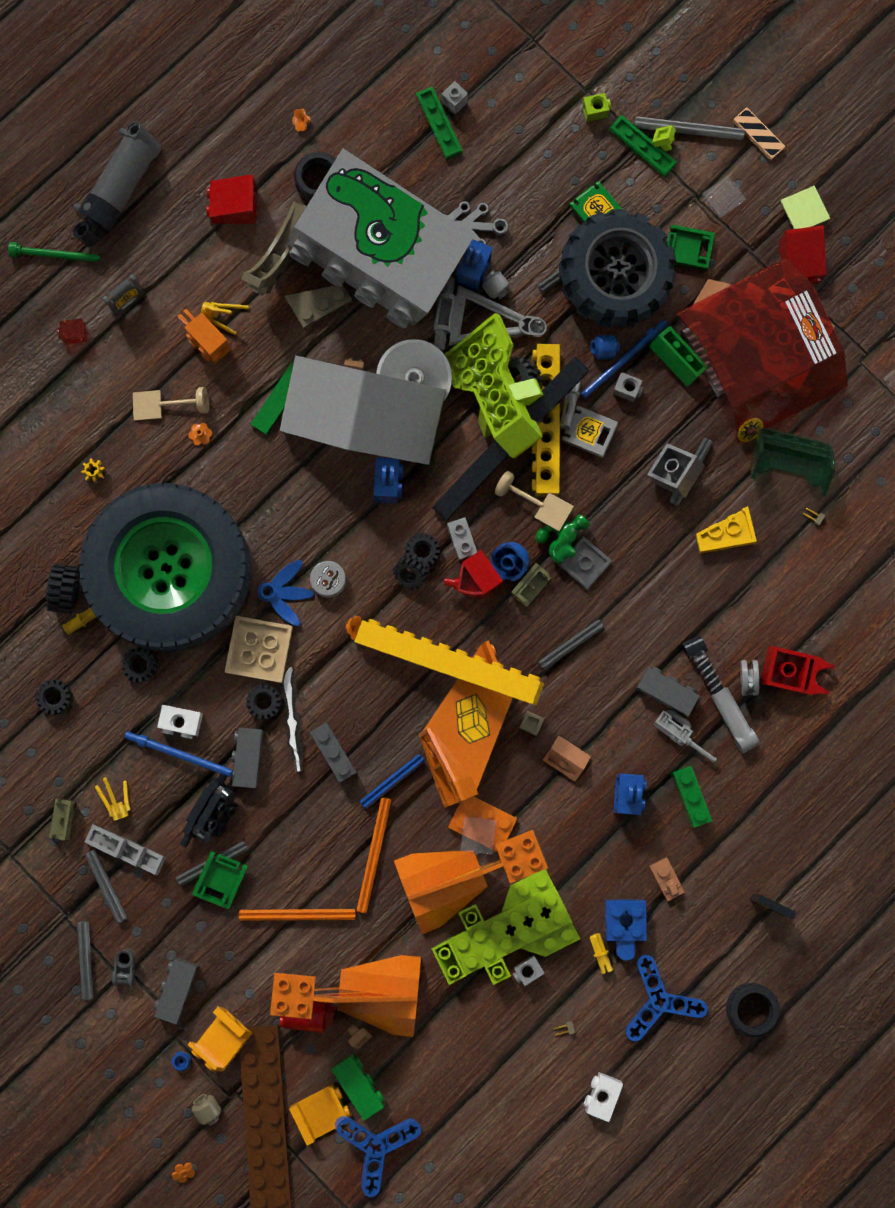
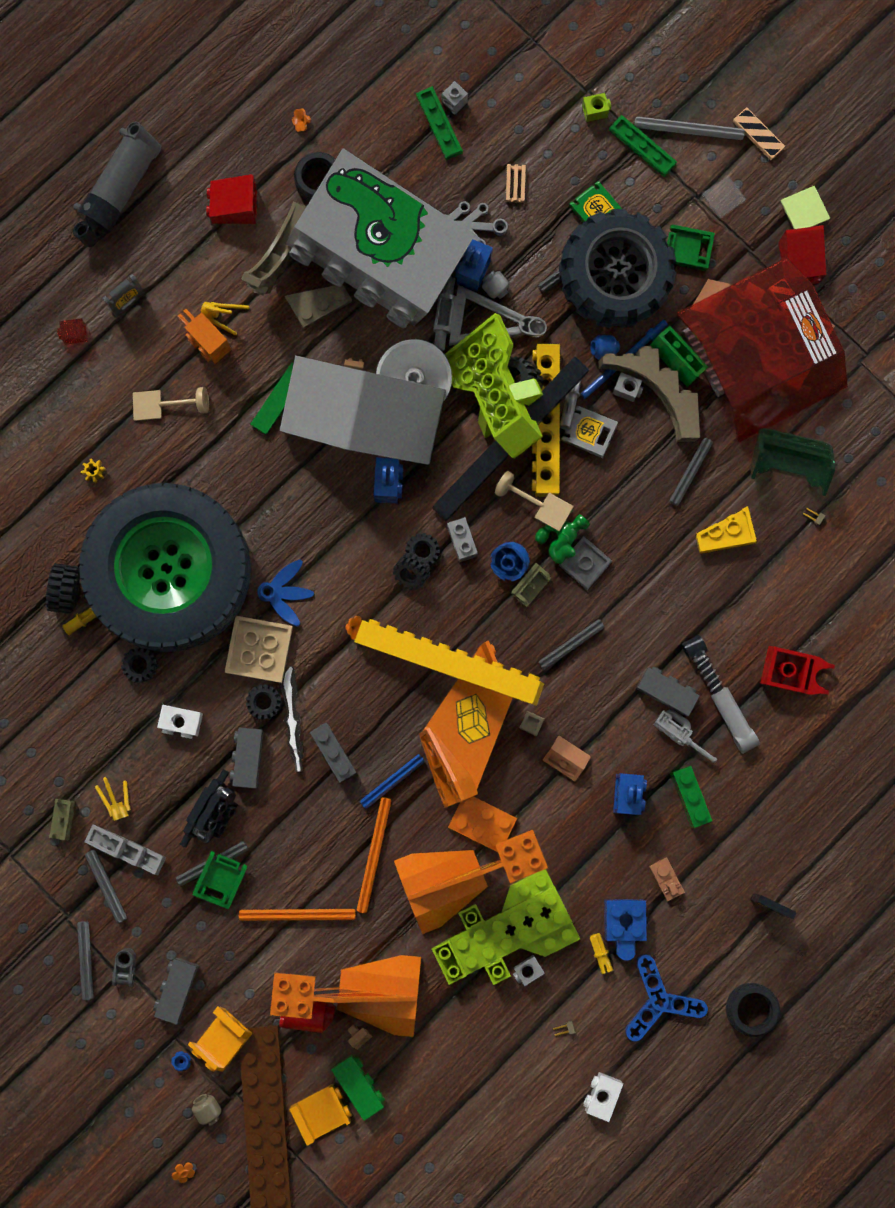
green piece [8,242,100,262] -> none
black tyre [35,679,73,715] -> none
blue bar [124,731,233,777] -> none
orange plant [188,423,213,446] -> none
light grey head [310,561,346,598] -> none
blue piece [335,1116,421,1197] -> none
red piece [444,550,503,599] -> none
clear piece [461,817,496,855] -> none
flat silver brick [647,443,705,498] -> none
lime tile [652,125,676,151] -> none
piece [738,418,763,442] -> none
light grey head [740,660,759,696] -> none
none -> light nougat tile [506,164,526,203]
none -> dark tan arch [599,346,700,442]

